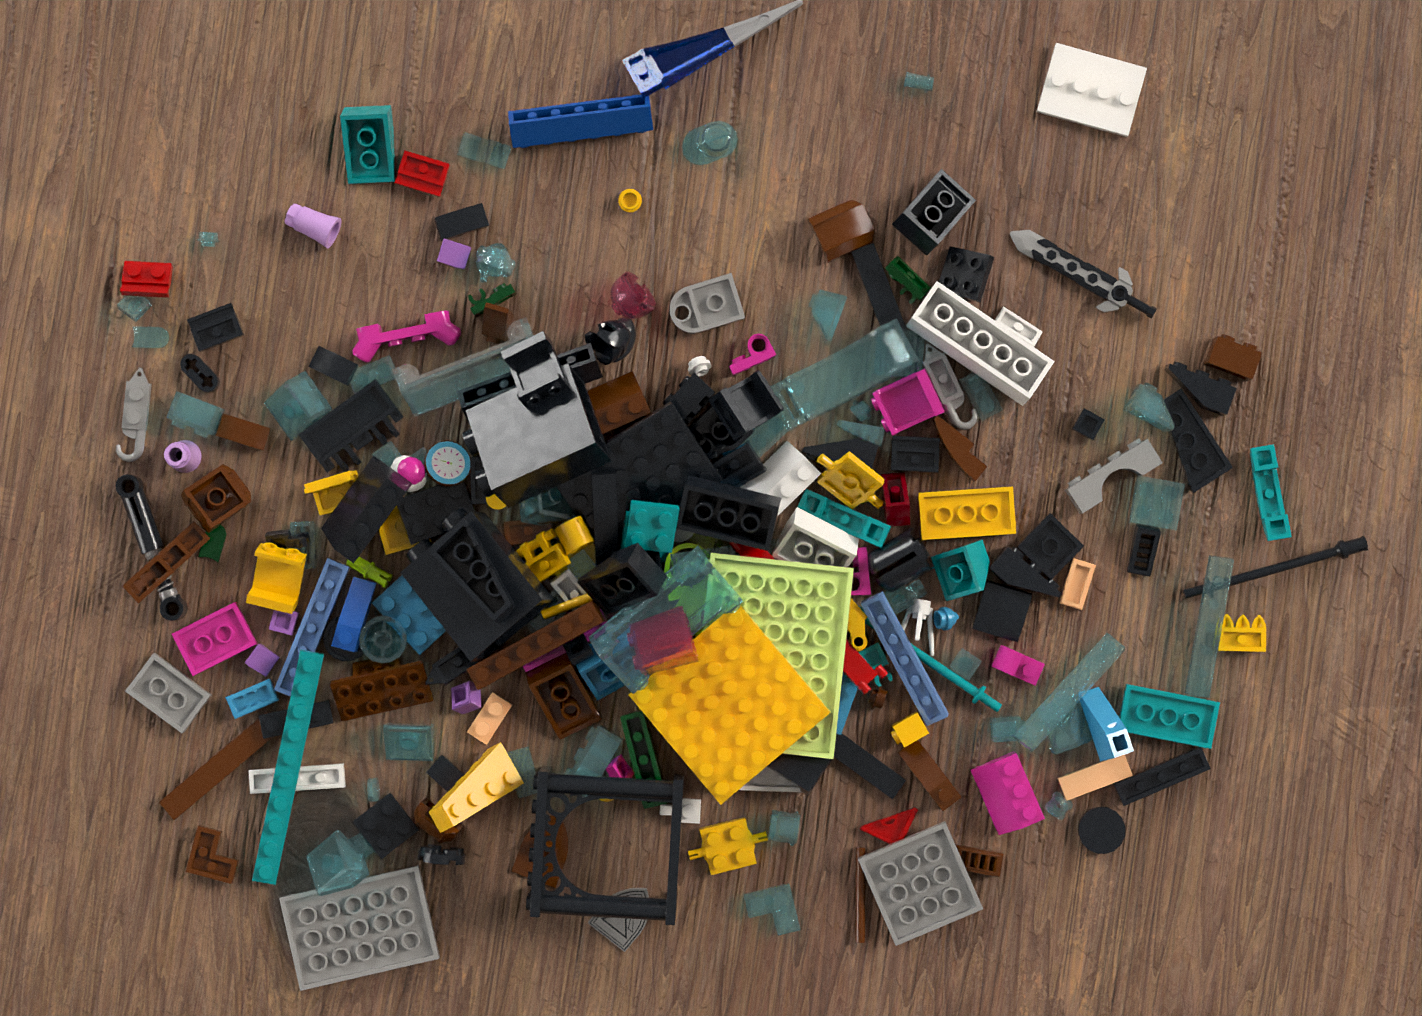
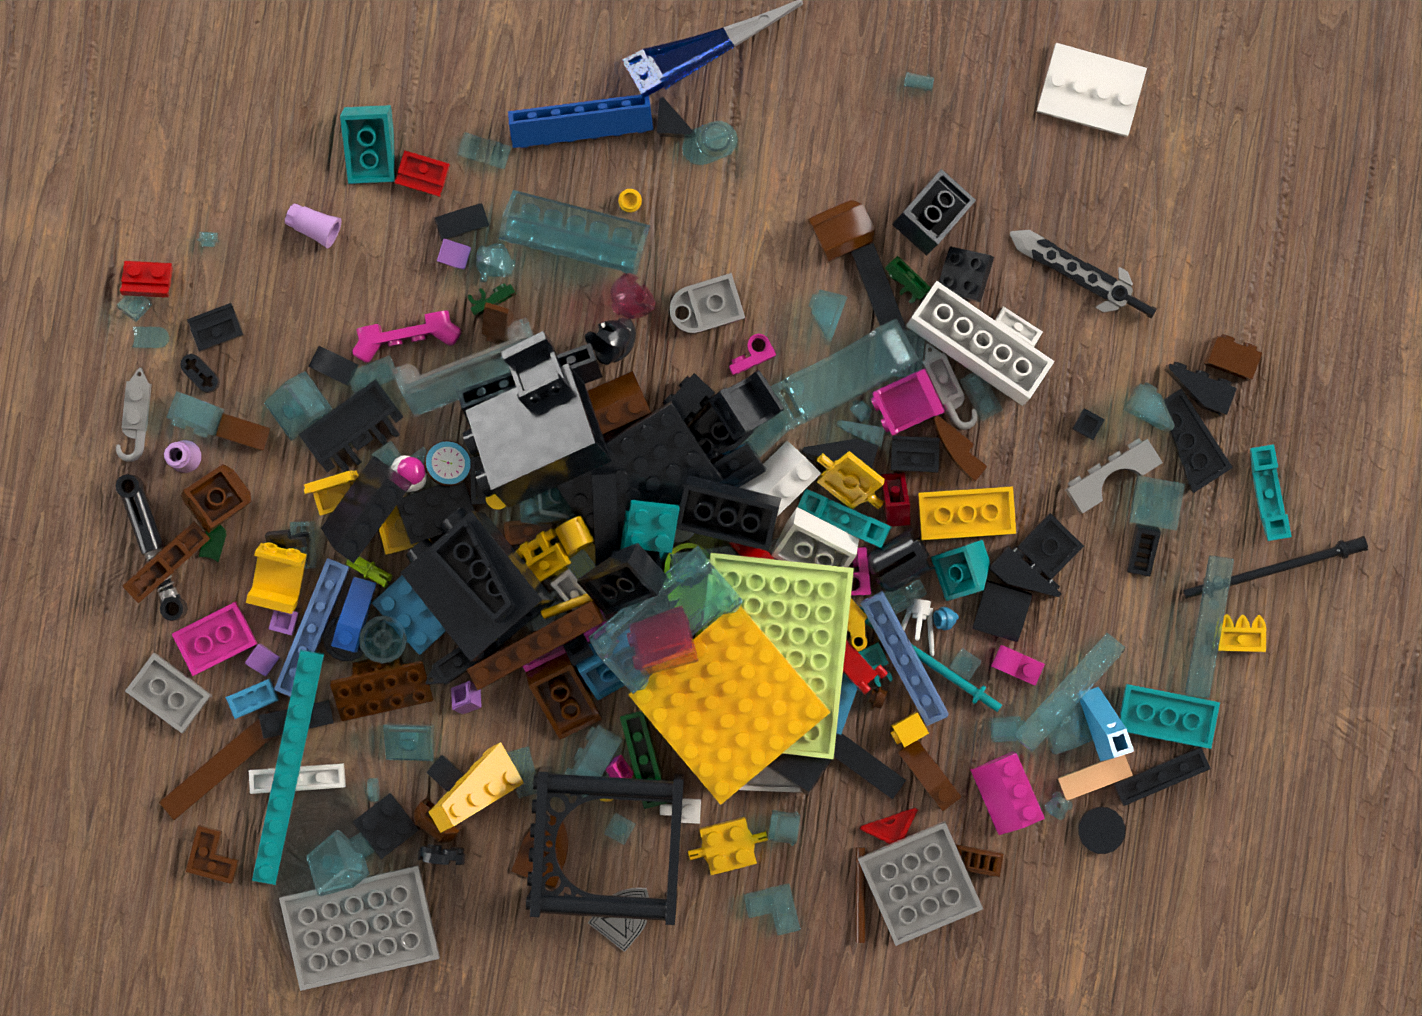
light nougat plate [467,692,513,745] -> none
white plate [688,356,711,377] -> none
light nougat tile [1059,558,1096,610] -> none
none -> clear light blue brick [499,190,650,275]
none -> clear light blue plate [604,812,636,845]
none -> black slope [657,96,696,138]

